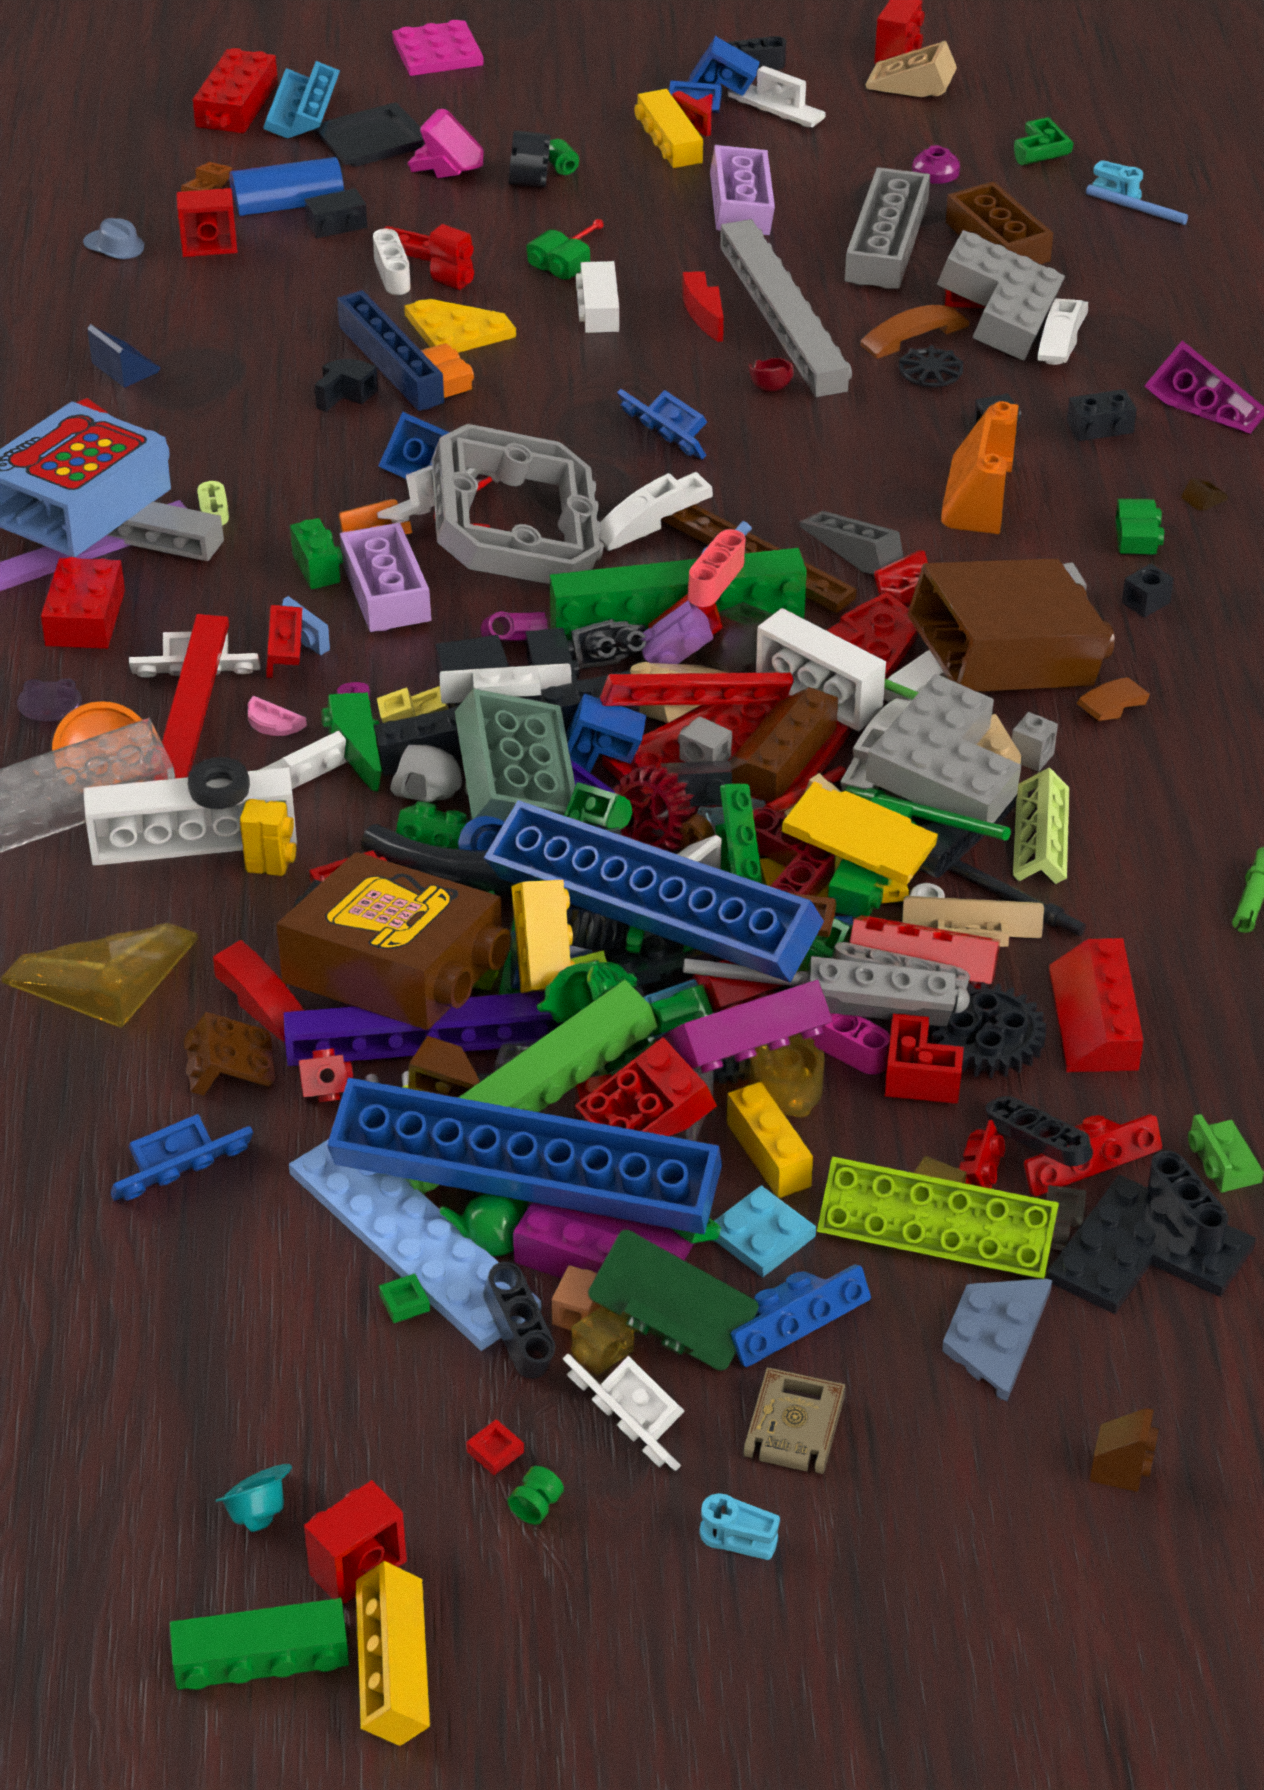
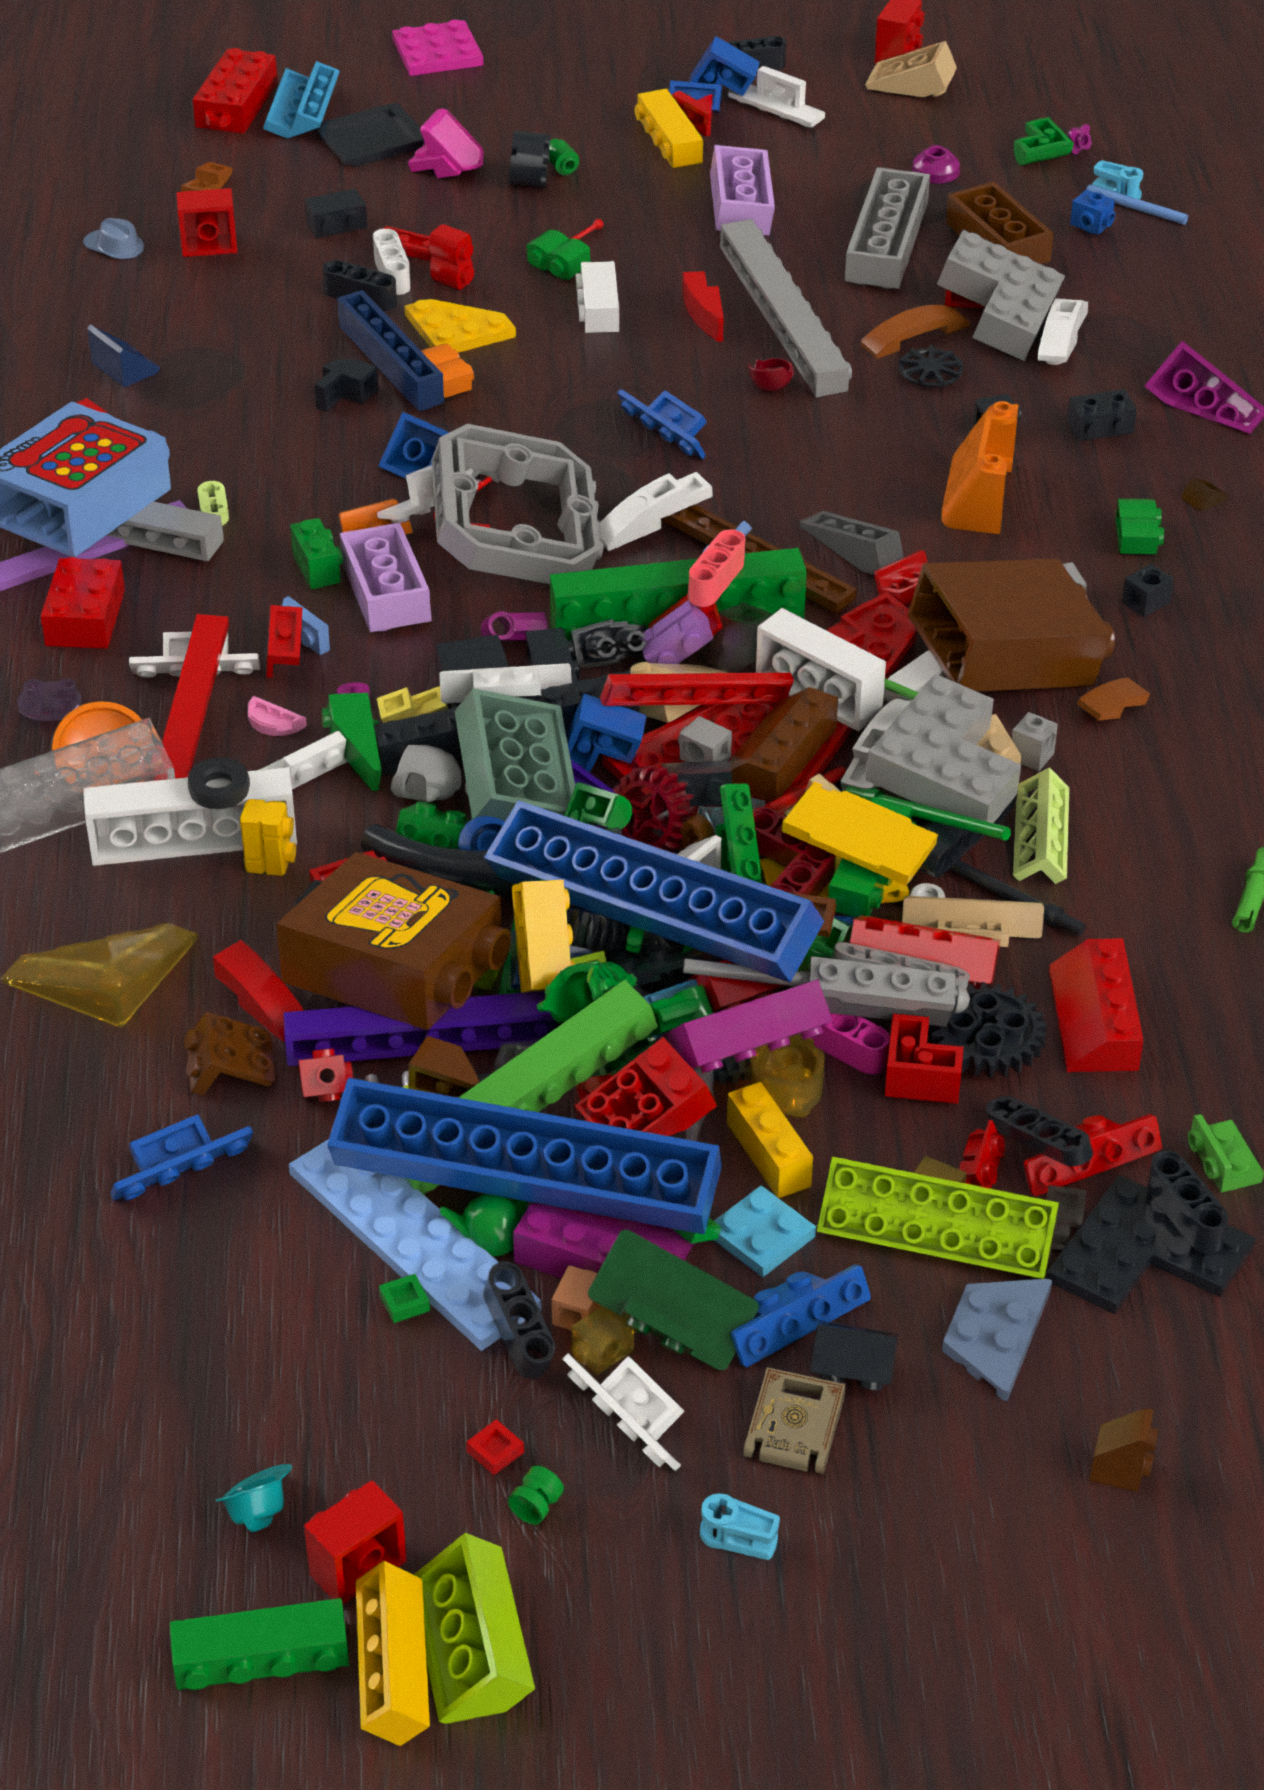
blue brick [229,157,344,216] -> none
none -> black beam [322,260,397,311]
none -> lime slope [414,1533,535,1724]
none -> black brick [811,1321,899,1390]
none -> magenta plate [1067,124,1092,154]
none -> blue brick [1070,189,1116,235]

